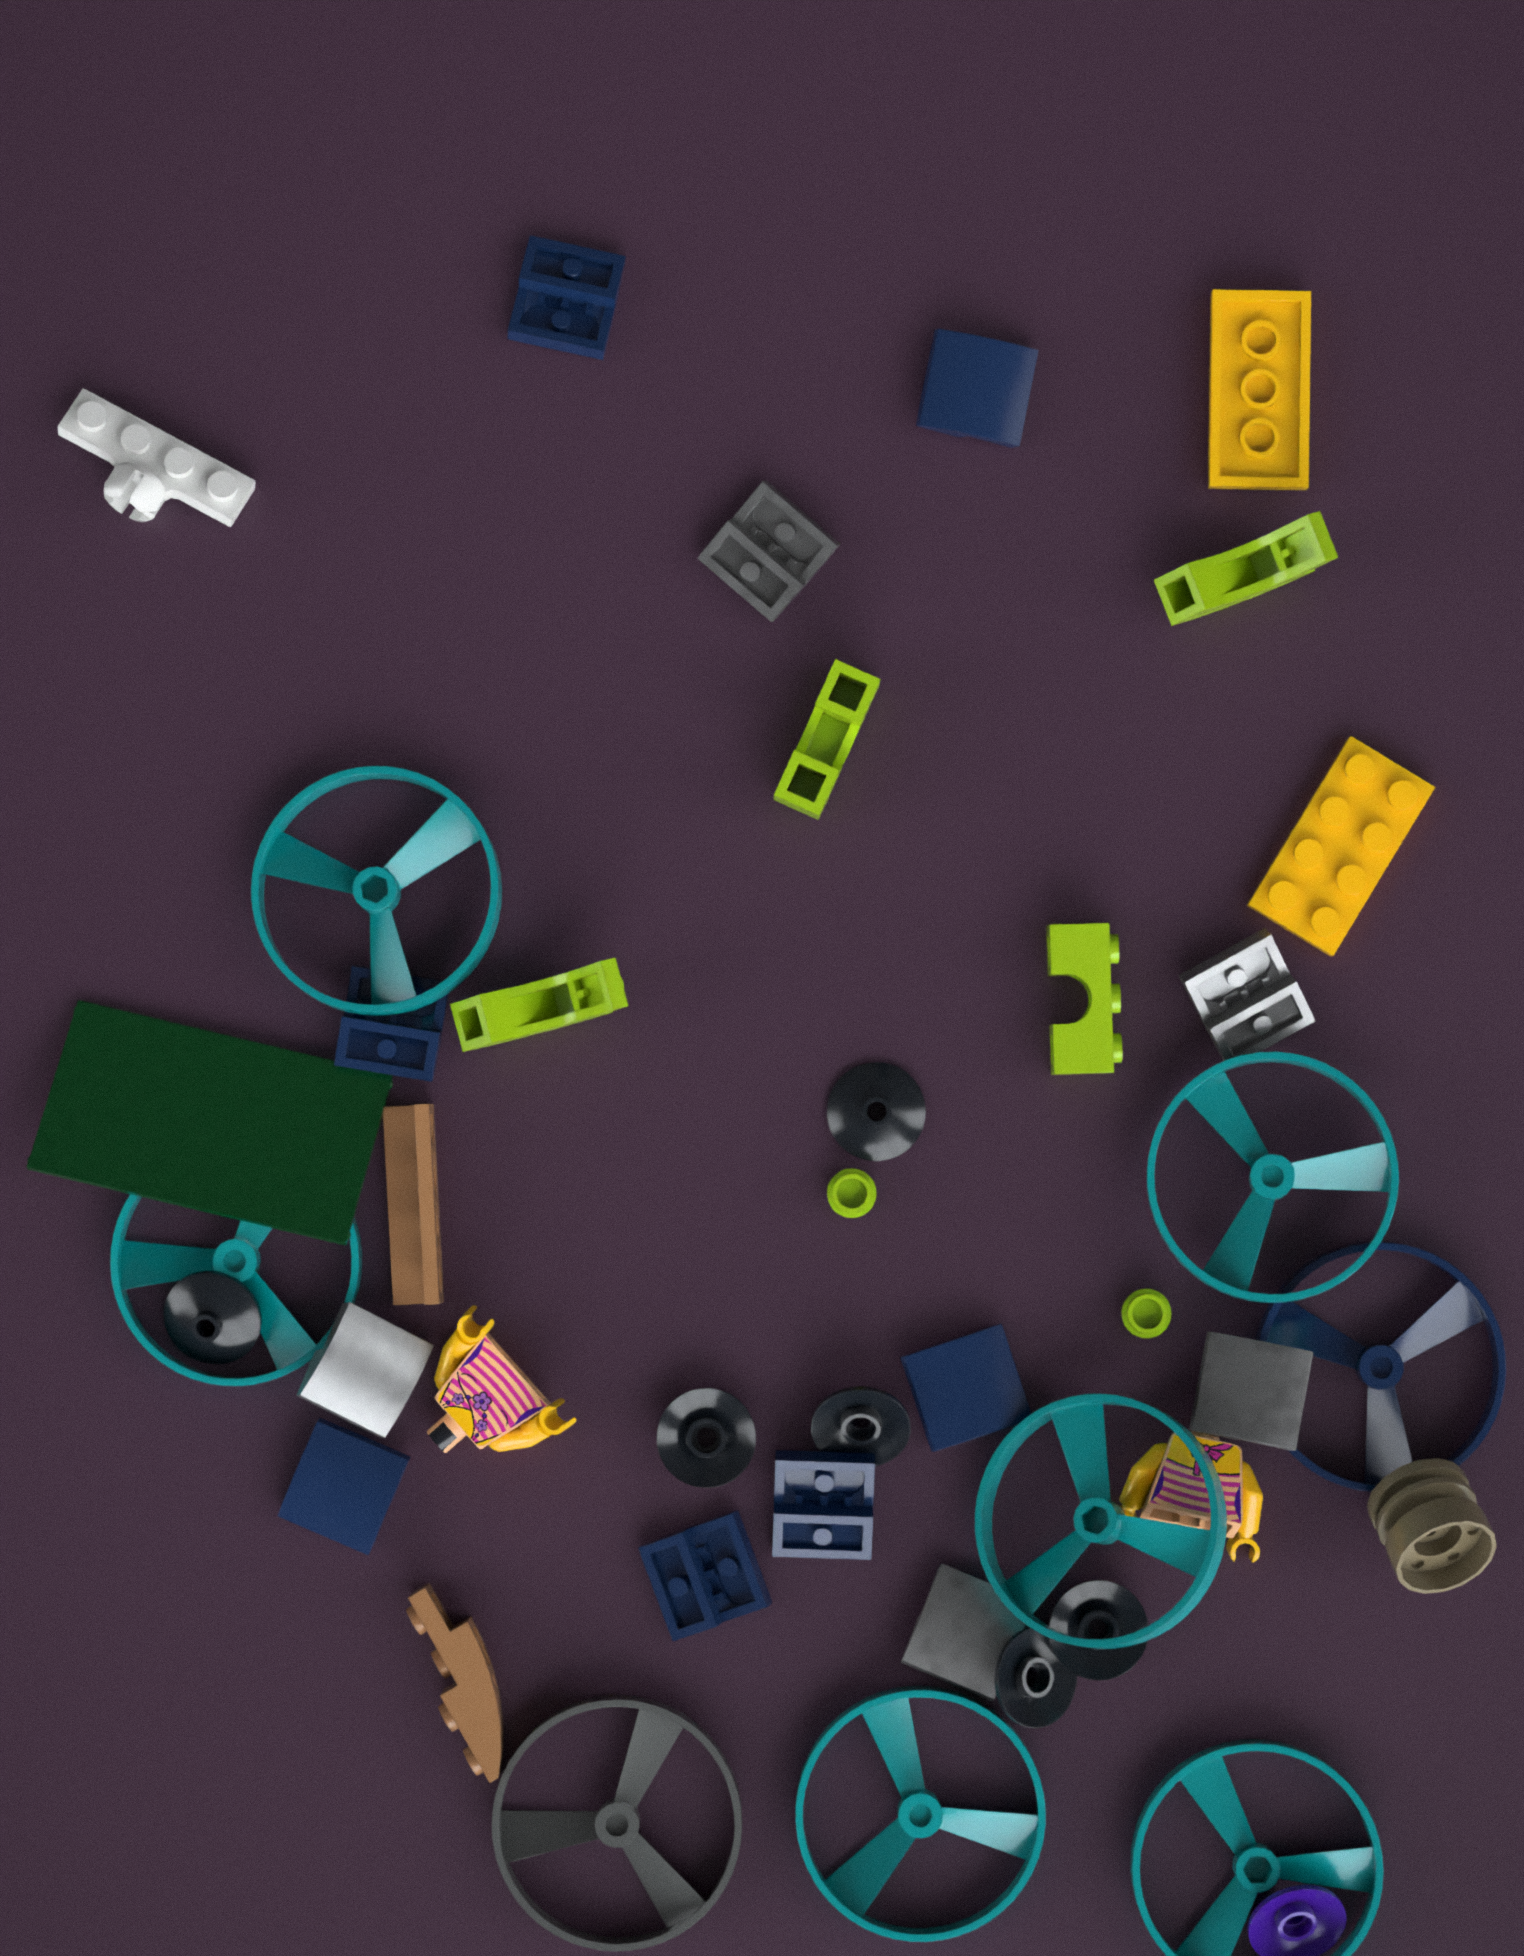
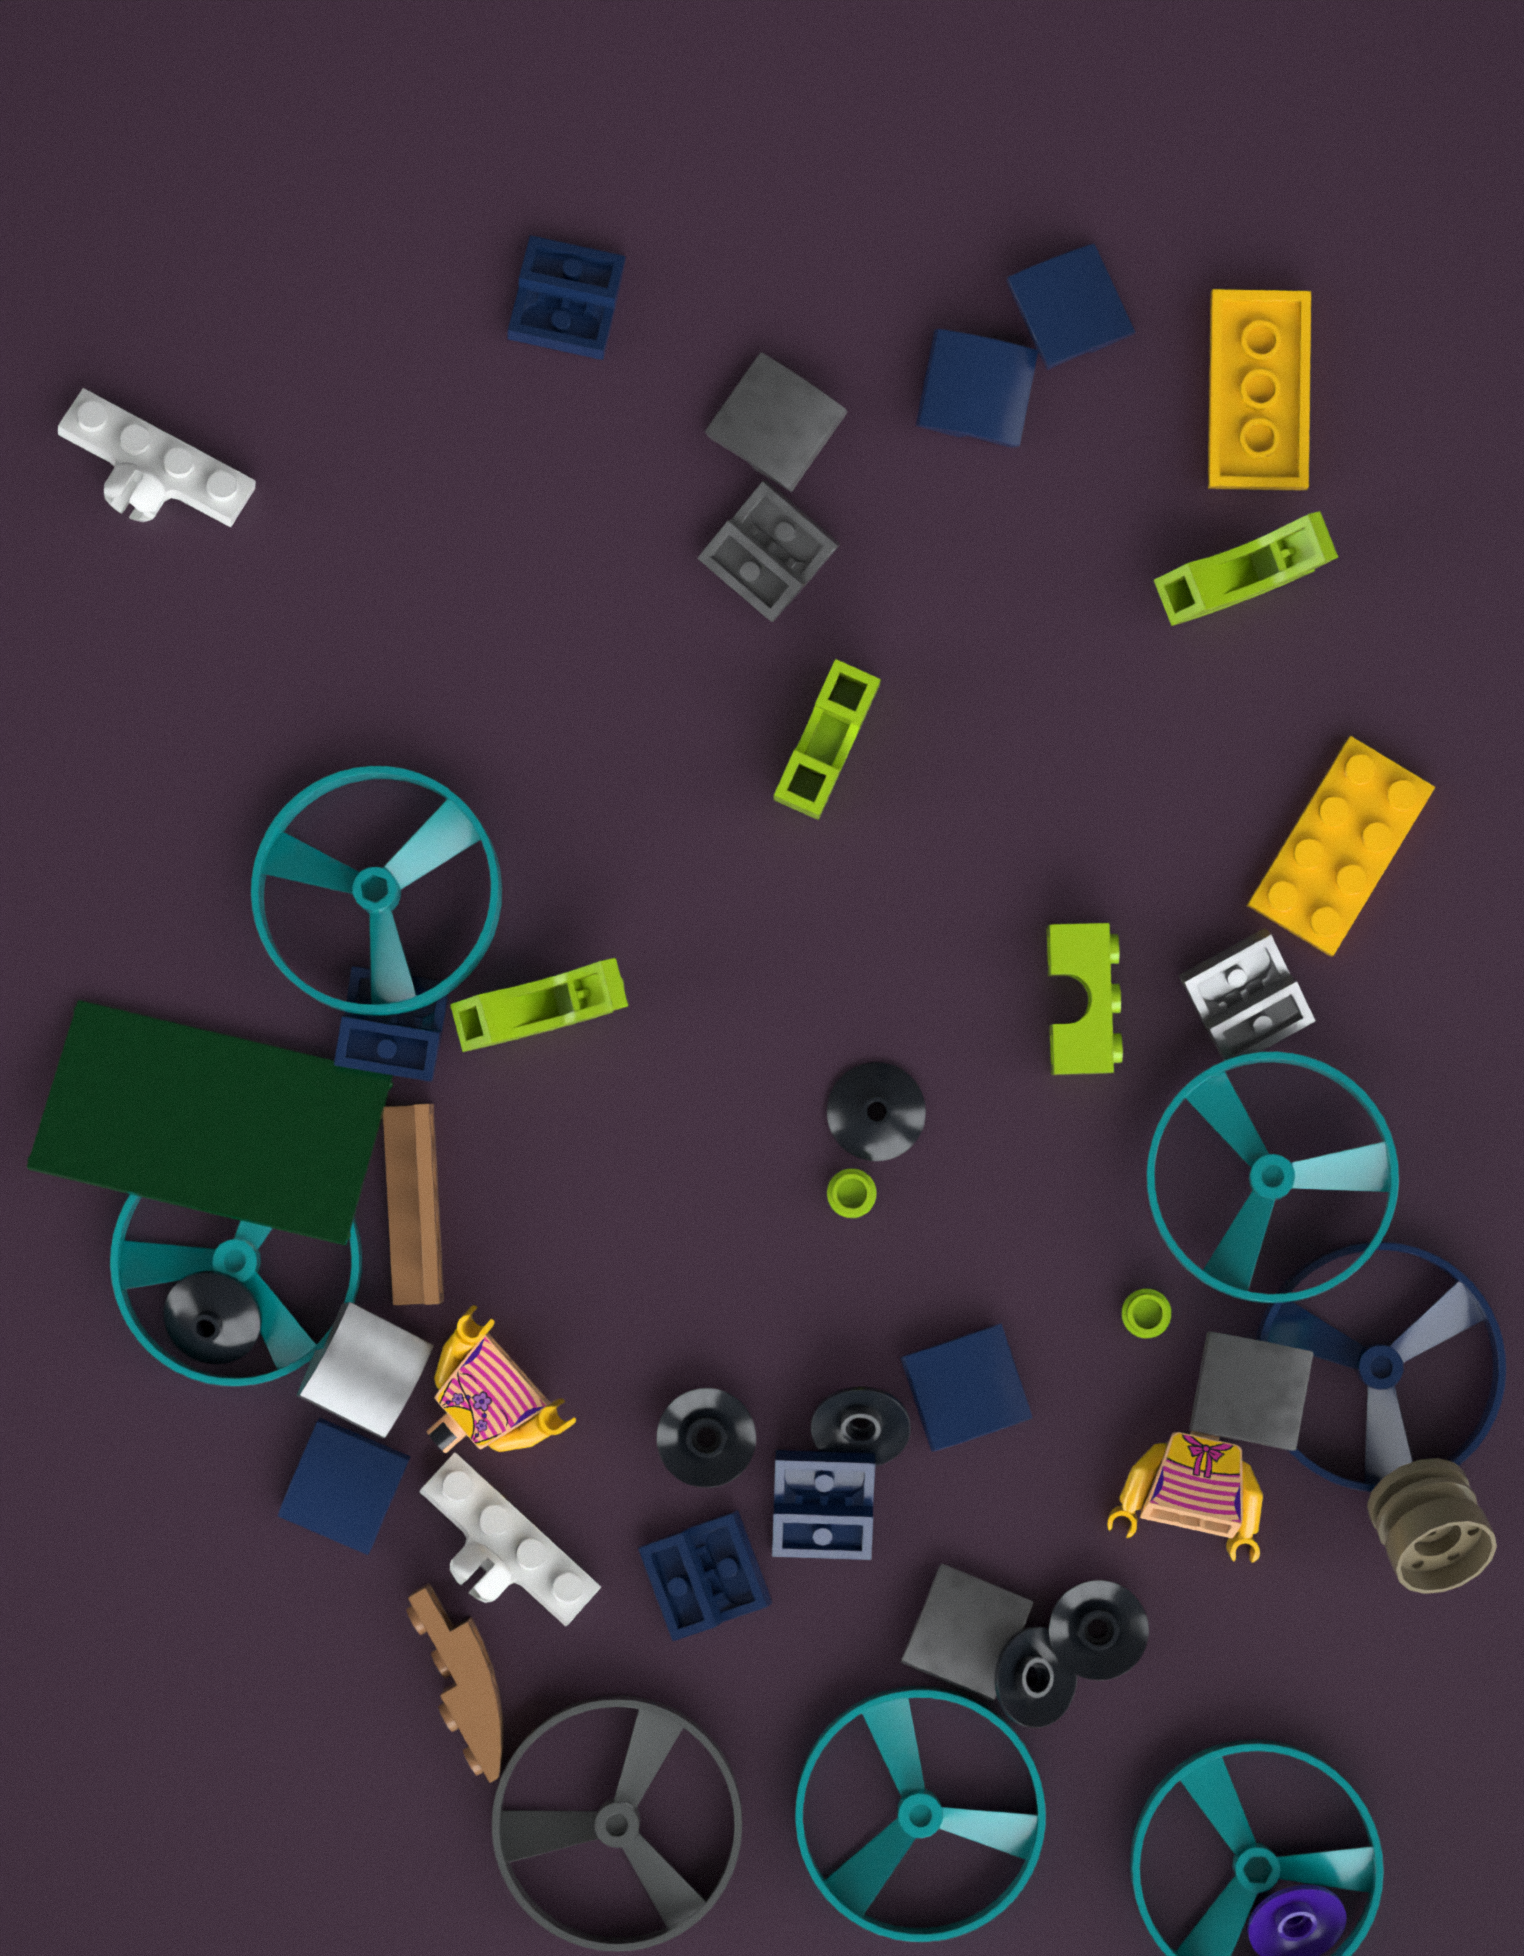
teal piece [975,1393,1227,1649] -> none
none -> white plate [419,1453,601,1626]
none -> flat silver slope [705,352,848,492]
none -> dark blue slope [1006,243,1135,370]

